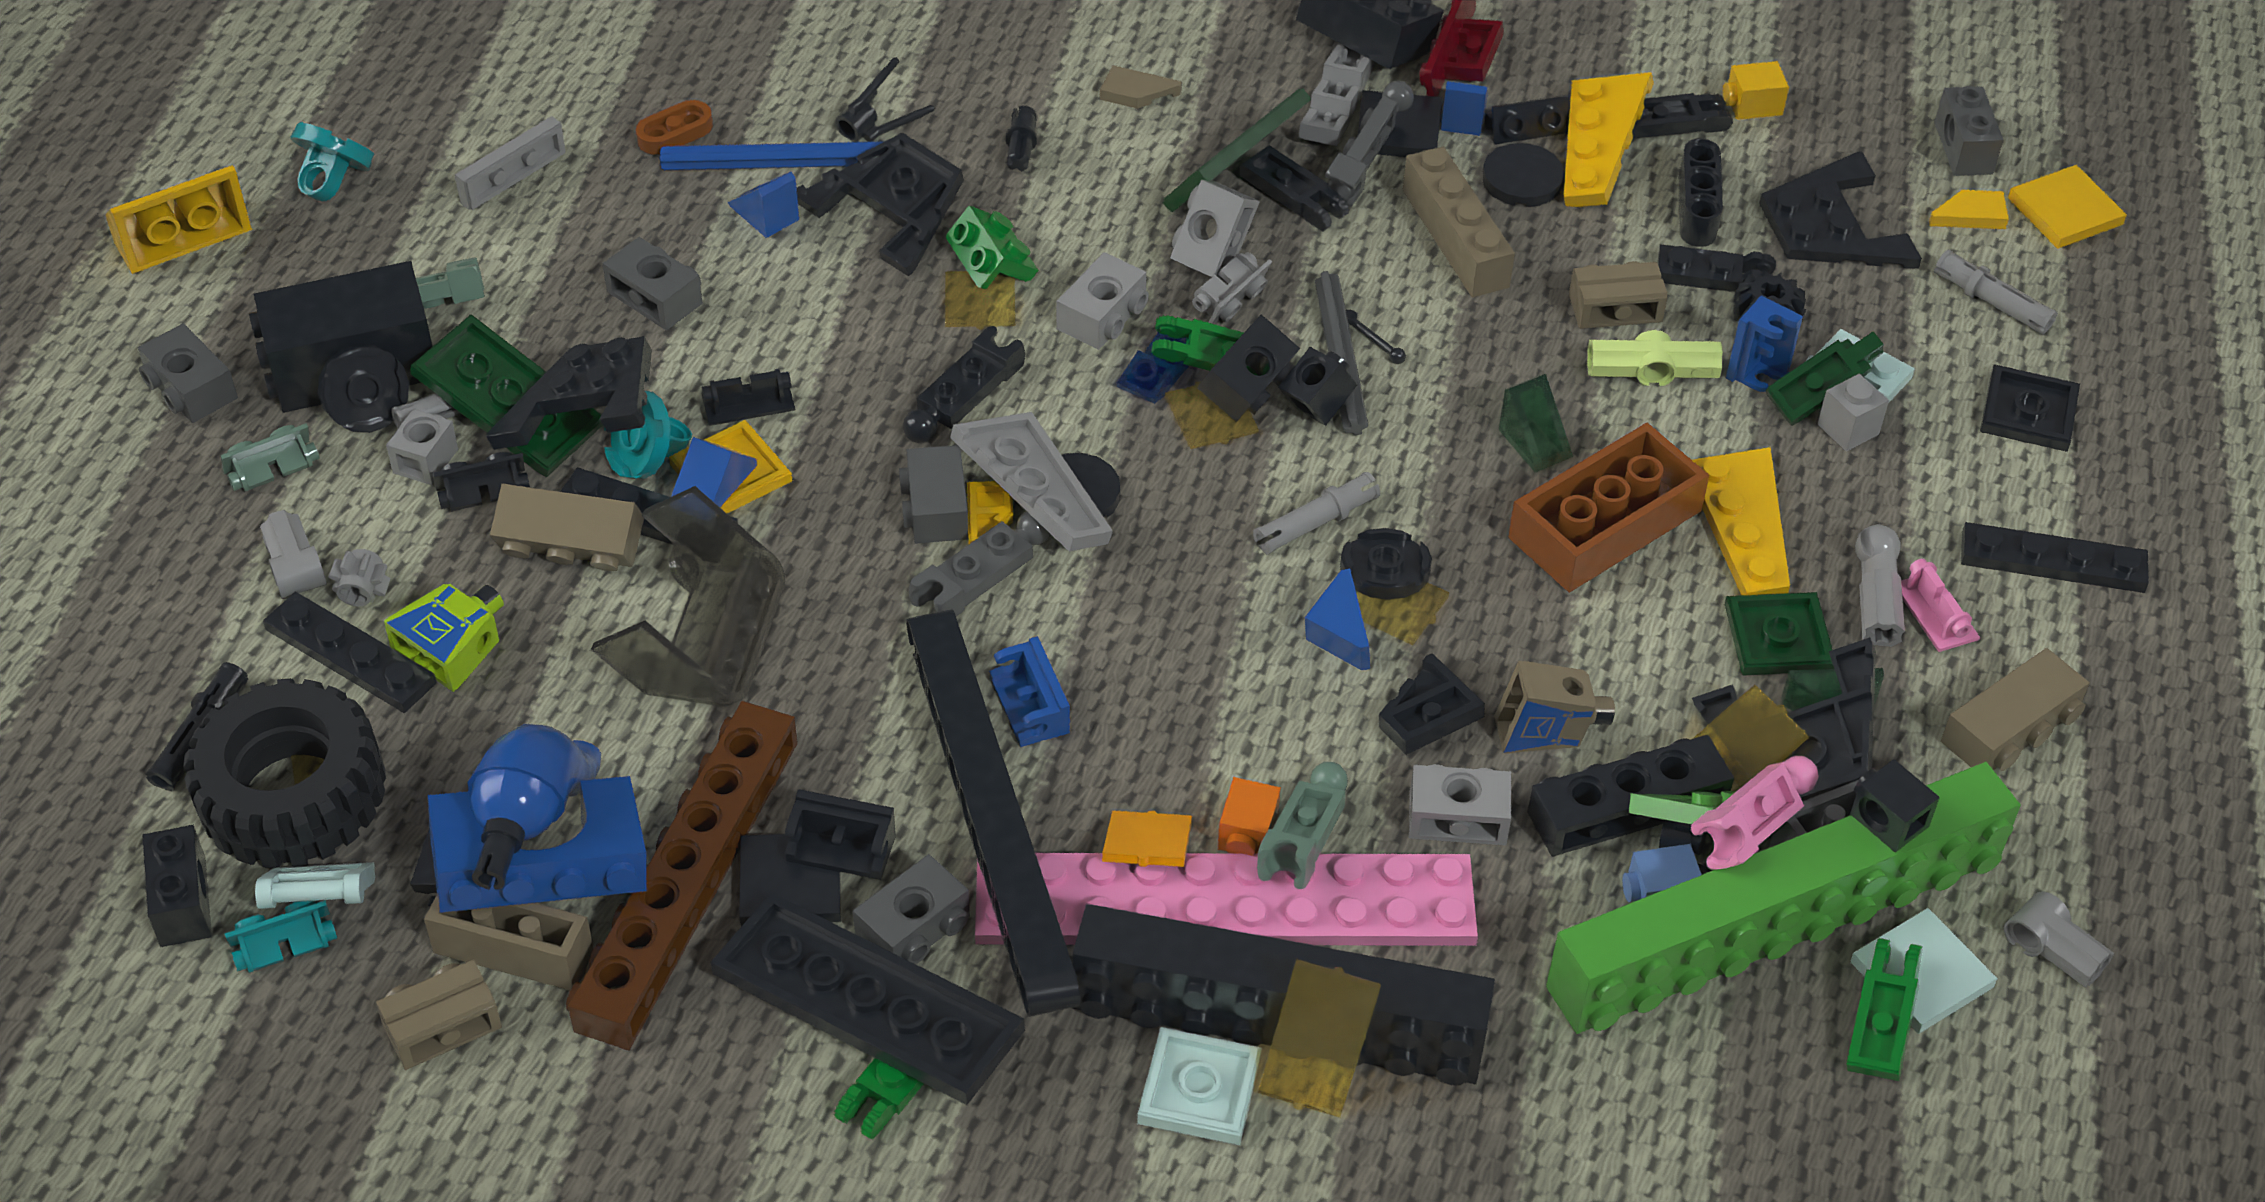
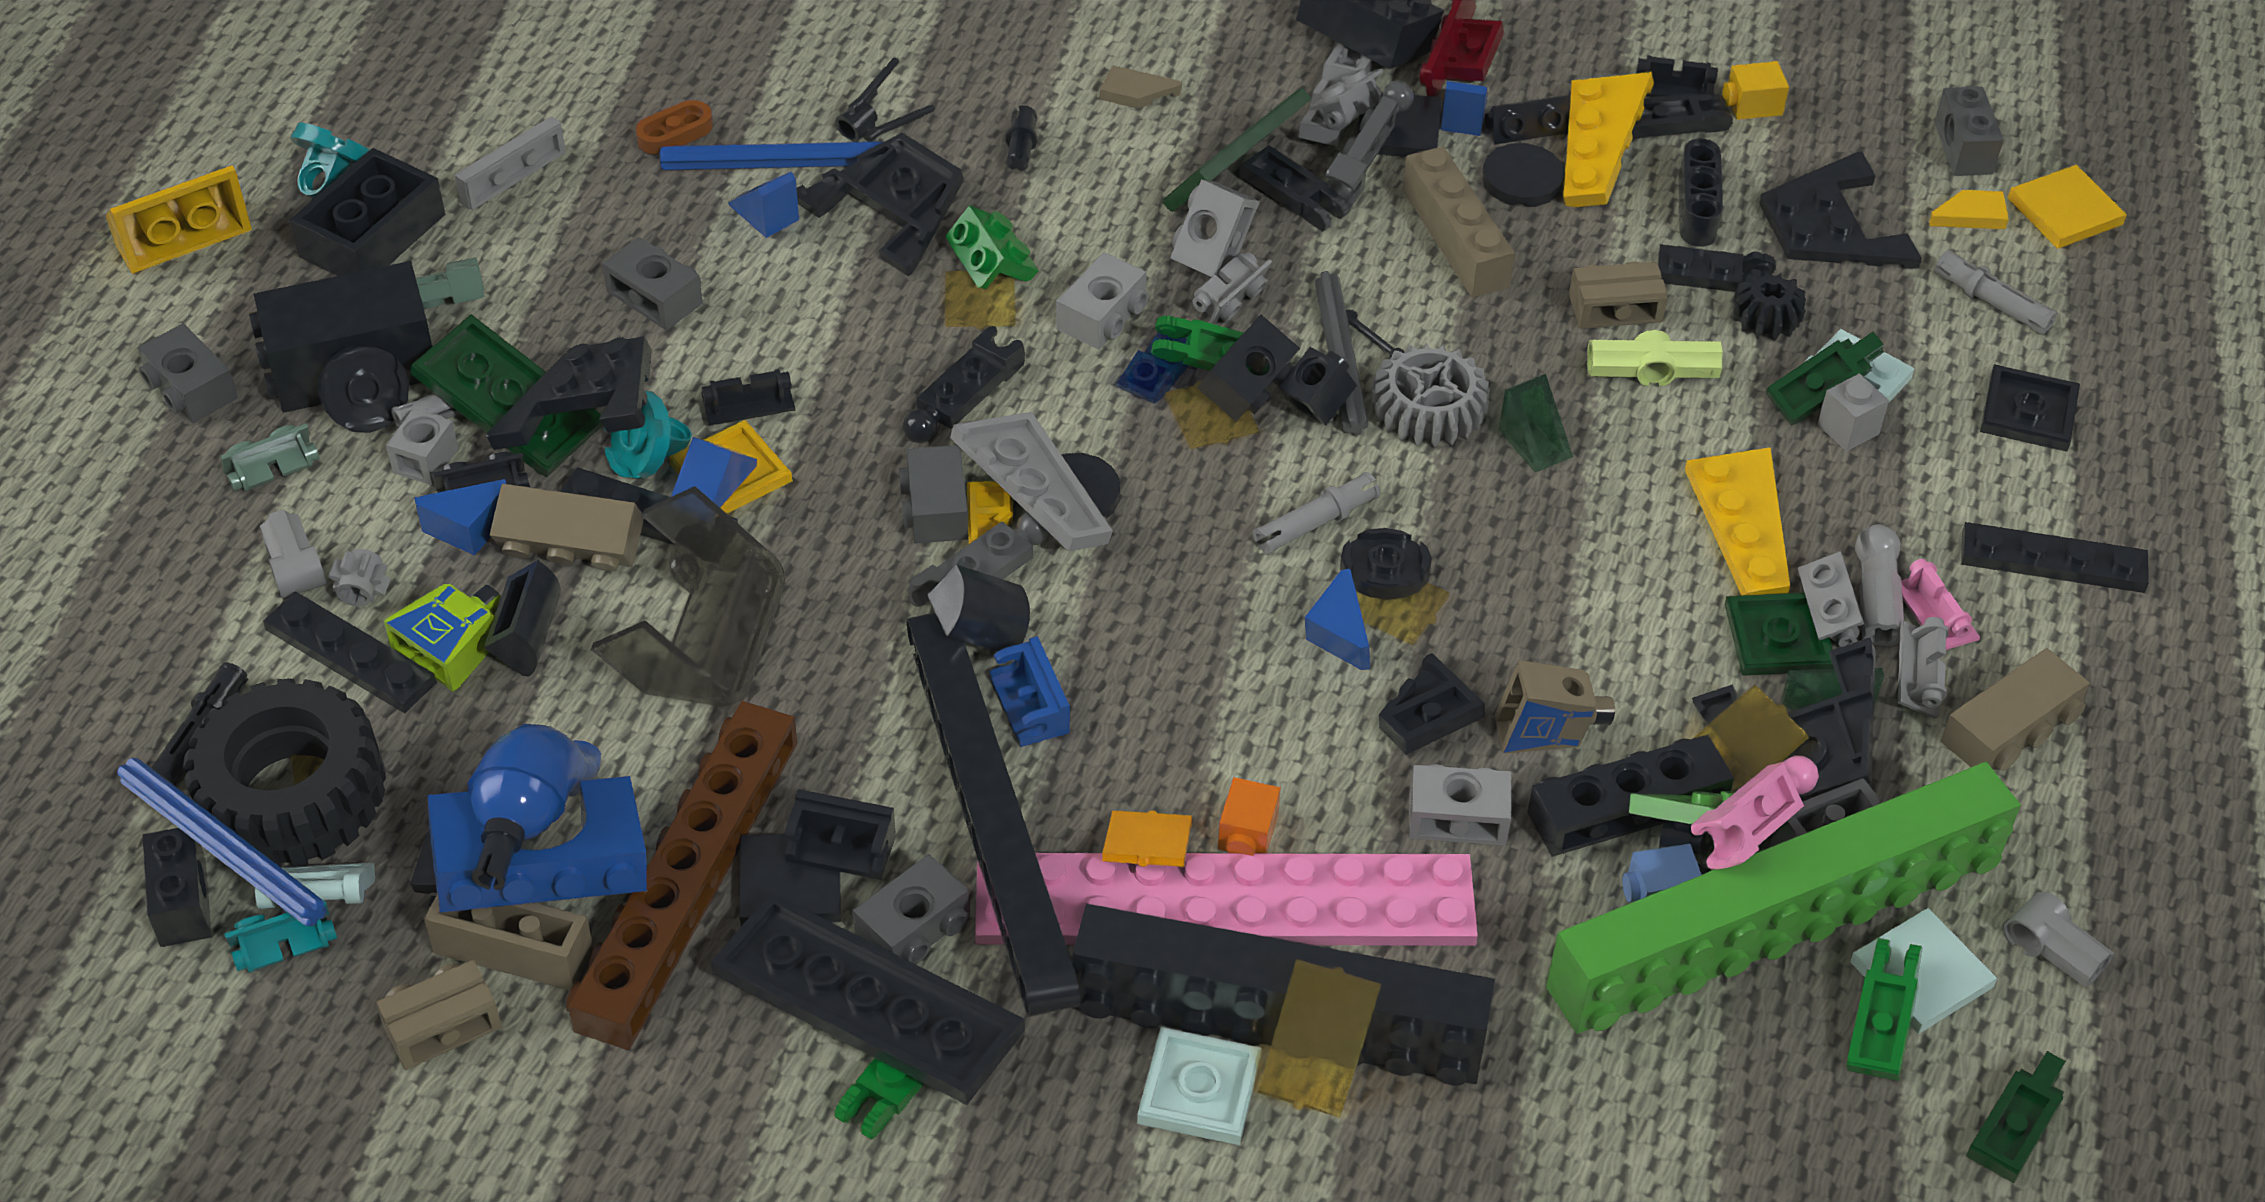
sand green plate [1257,762,1348,889] -> none
dark orange brick [1508,423,1710,593] -> none
blue hinge [1726,296,1803,392] -> none
black brick [1850,759,1940,853] -> none
none -> blue axle [117,758,327,926]
none -> black brick [289,148,446,276]
none -> blue slope [414,479,506,555]
none -> black brick [484,560,561,677]
none -> black brick [928,564,1030,652]
none -> light grey hinge [1309,68,1383,129]
none -> light grey gear [1371,343,1490,448]
none -> black hinge [1636,55,1718,97]
none -> light grey hinge [1798,551,1864,647]
none -> light grey hinge [1898,617,1949,718]
none -> dark green hinge [1966,1051,2066,1183]

